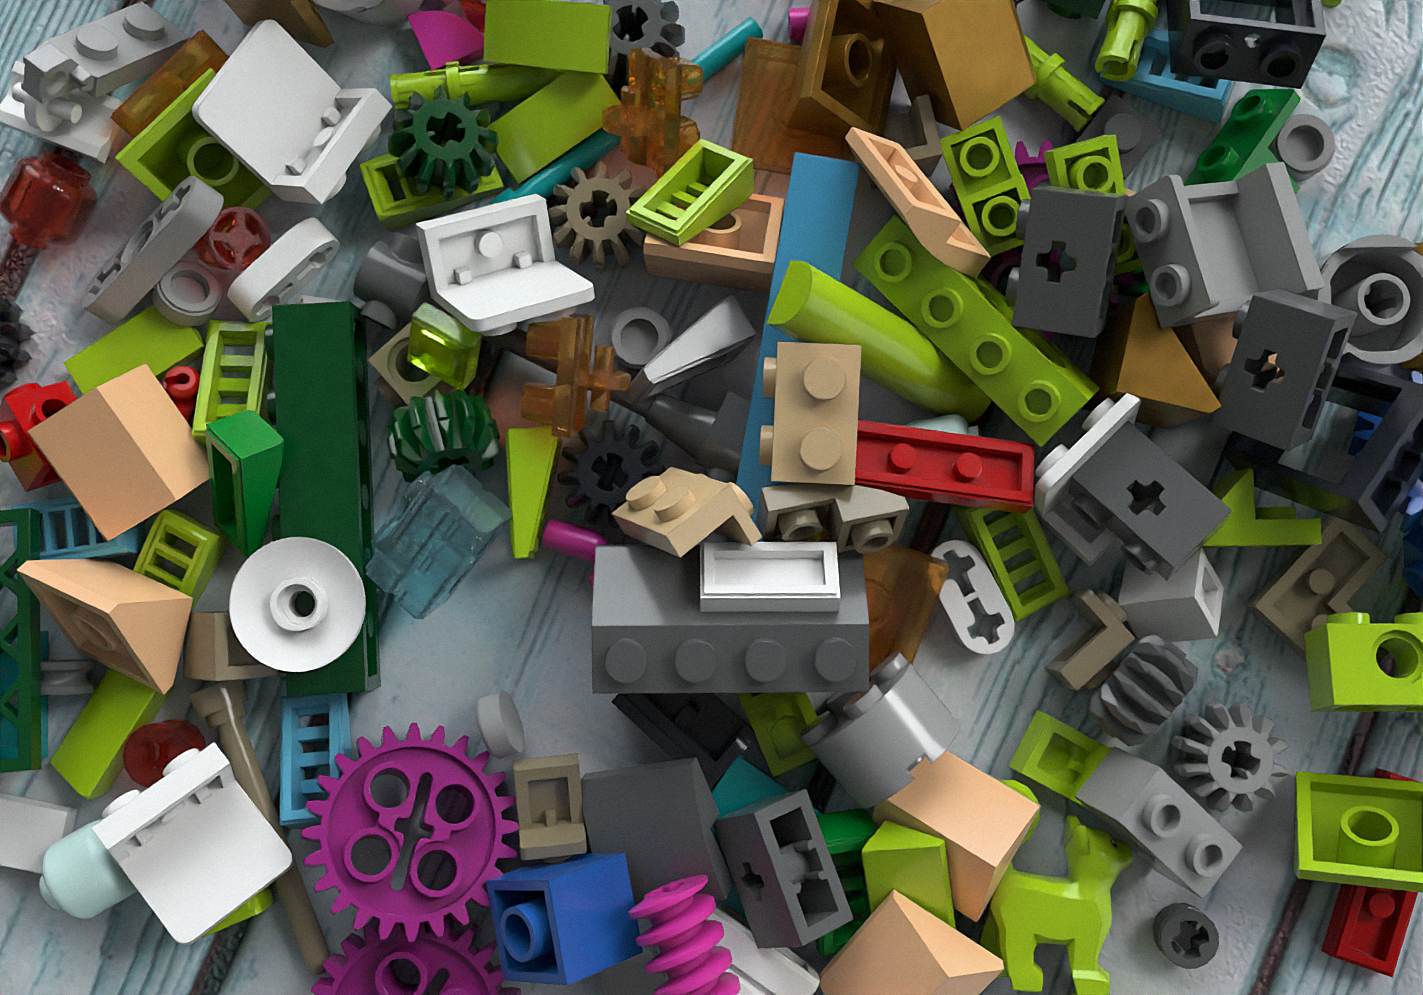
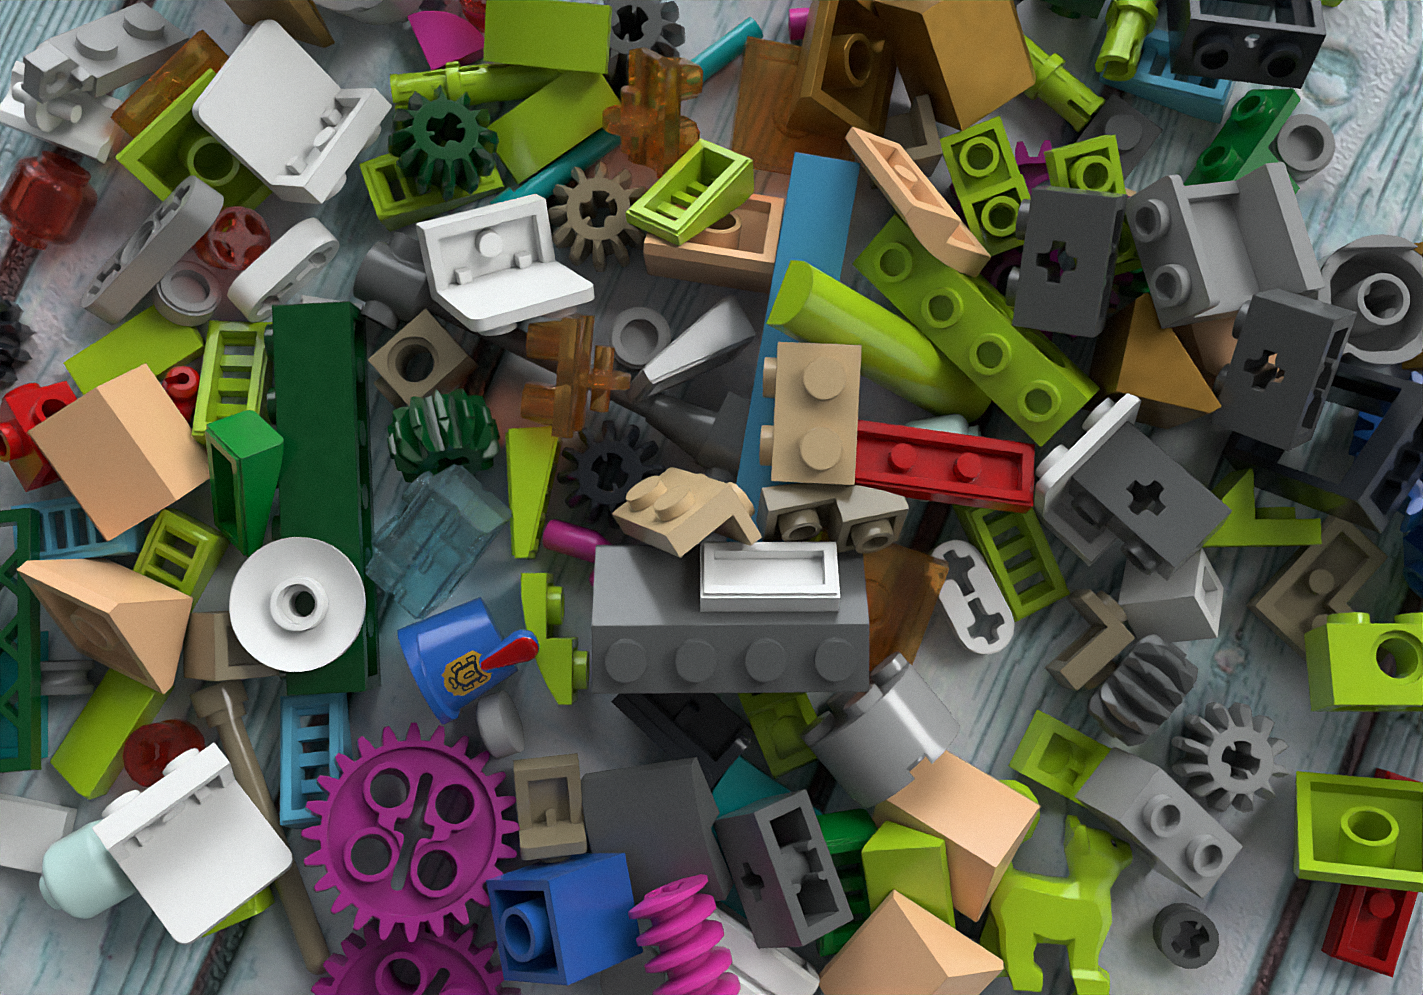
clear neon green tile [407,302,482,391] -> none
none -> blue hat [397,597,540,725]
none -> lime slope [521,573,590,705]

